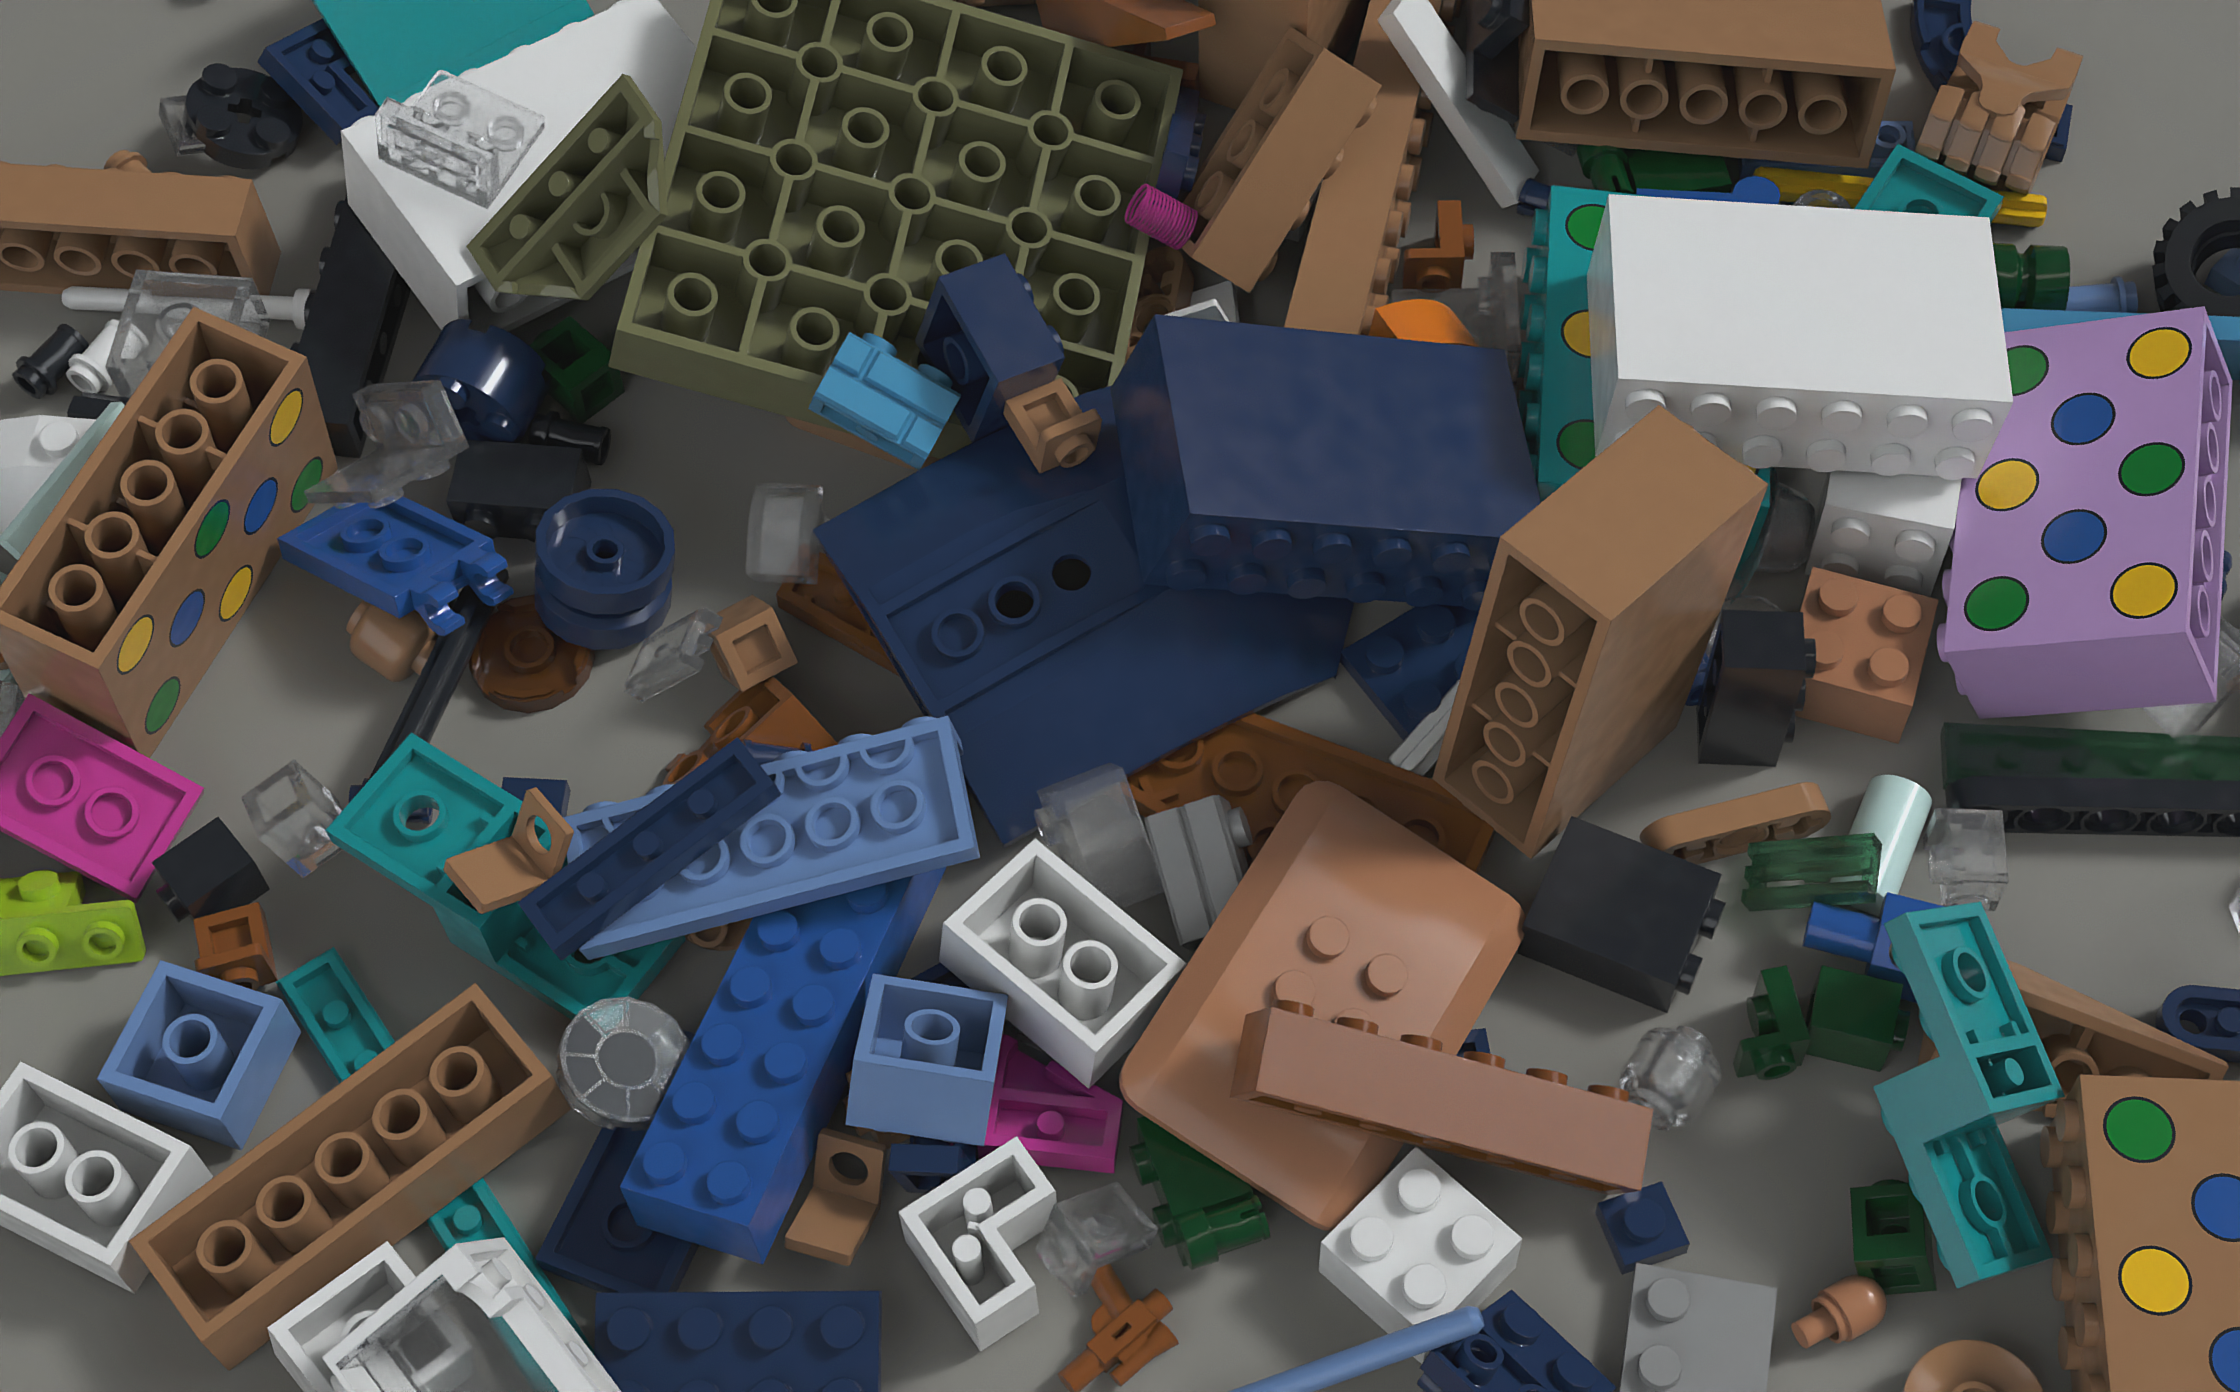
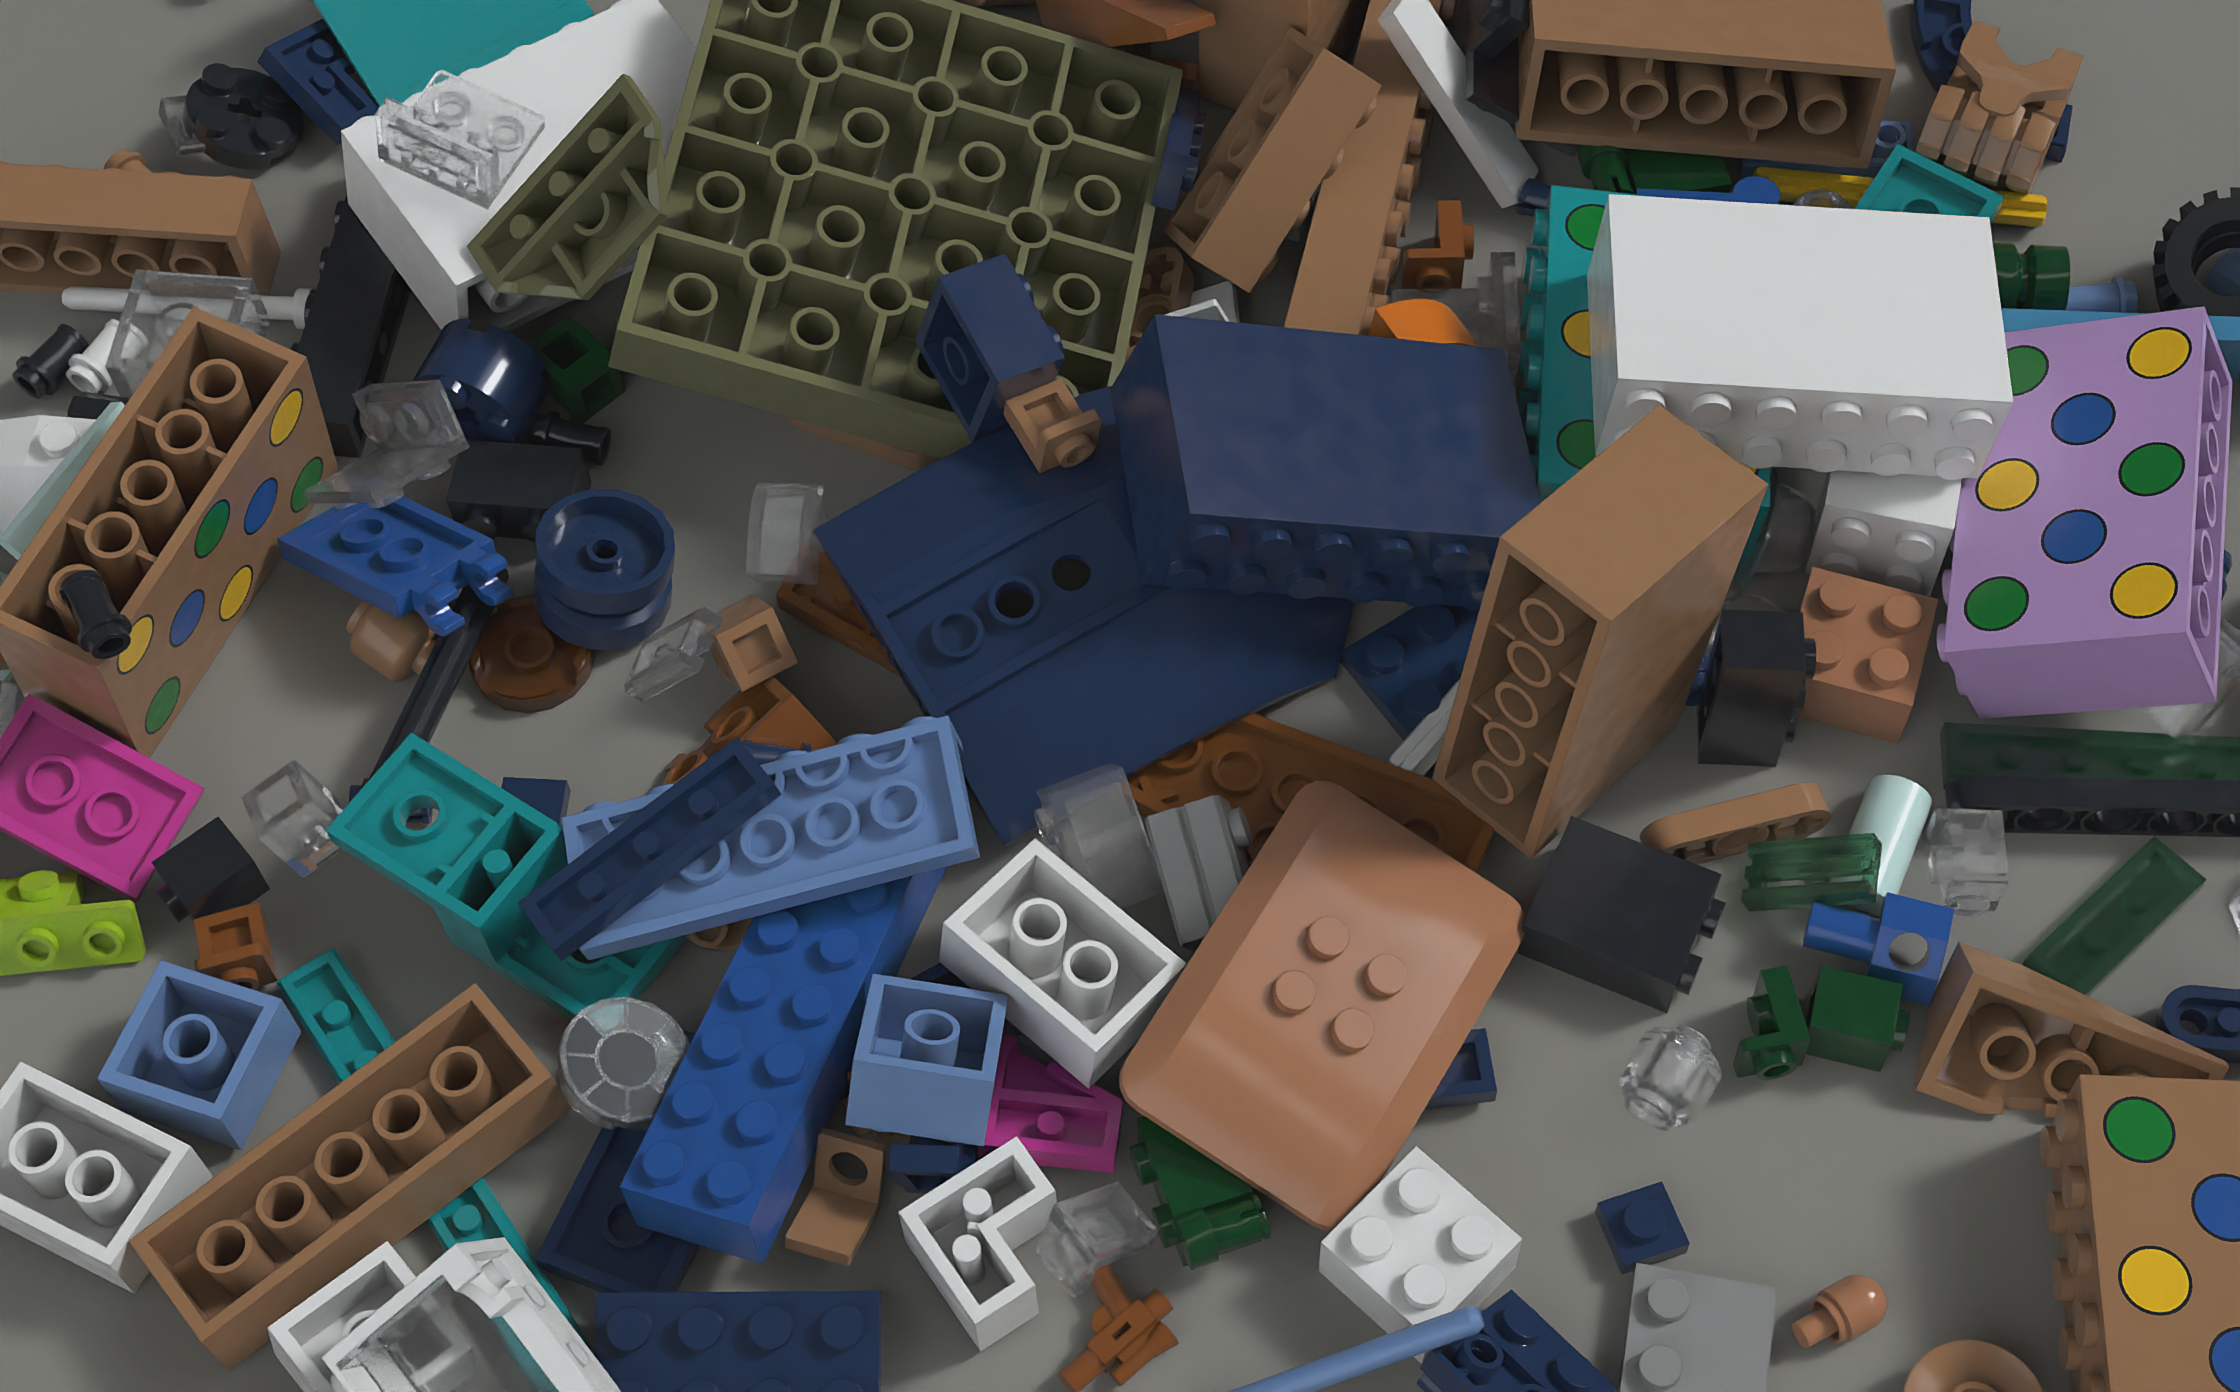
medium nougat bracket [443,787,574,914] -> none
dark azure brick [808,332,961,470] -> none
dark pink piece [1125,183,1198,250] -> none
dark orange brick [1230,1000,1654,1195] -> none
dark green brick [1850,1179,1937,1295] -> none
teal bracket [1873,902,2065,1289] -> none
none -> black pin [59,570,132,659]
none -> clear green tile [2022,836,2207,997]

